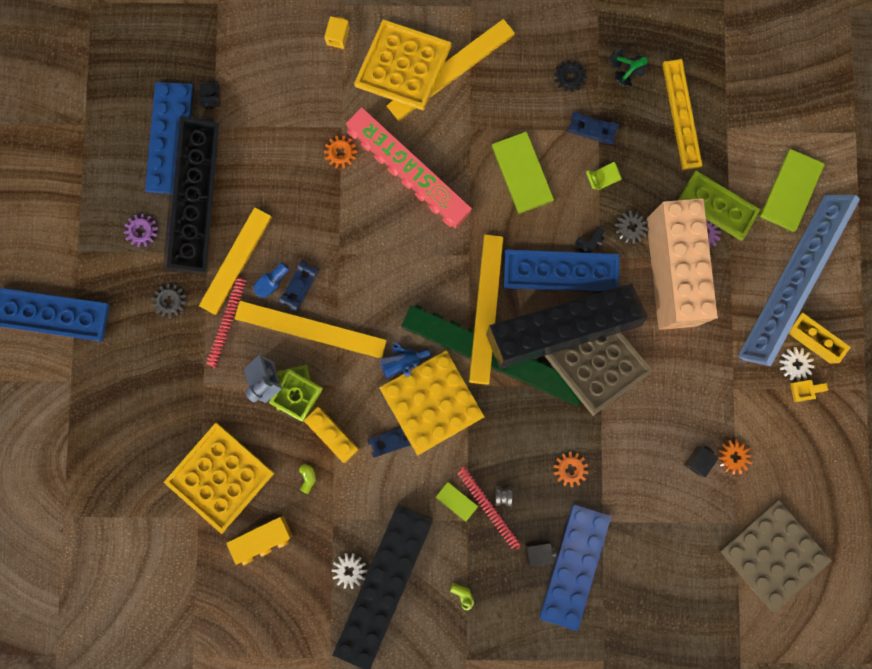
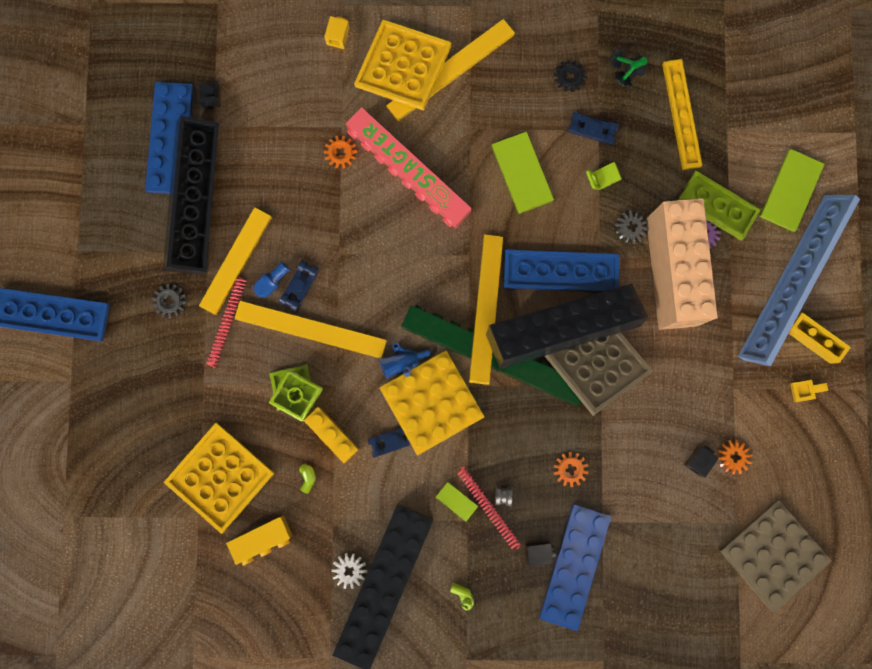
medium lavender gear [124,214,158,247] -> none
sand blue hinge [244,354,282,403] -> none
black bracket [574,227,605,253] -> none
white gear [779,347,814,382] -> none

